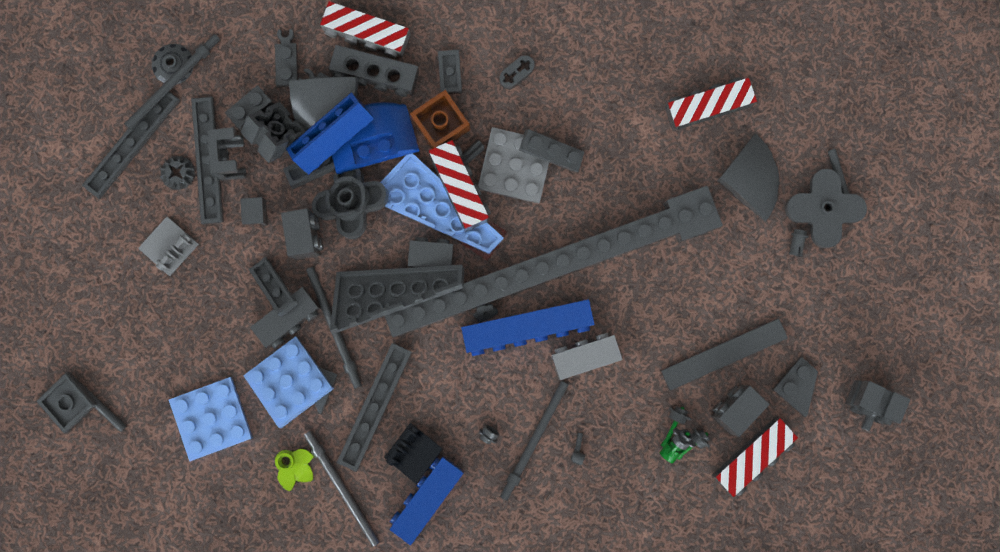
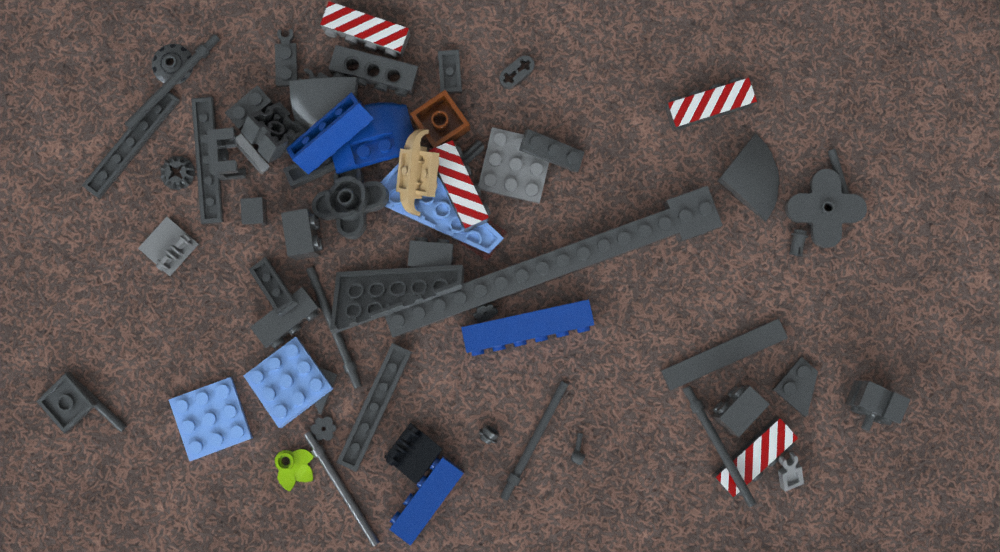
light grey brick [551,333,623,380] -> none
dark grey plant [659,406,710,464] -> none
none -> light grey tile [234,134,270,175]
none -> dark grey plant [311,416,336,441]
none -> tan plate [396,129,439,216]
none -> dark grey bar [683,386,757,508]
none -> light grey plate [778,451,804,492]

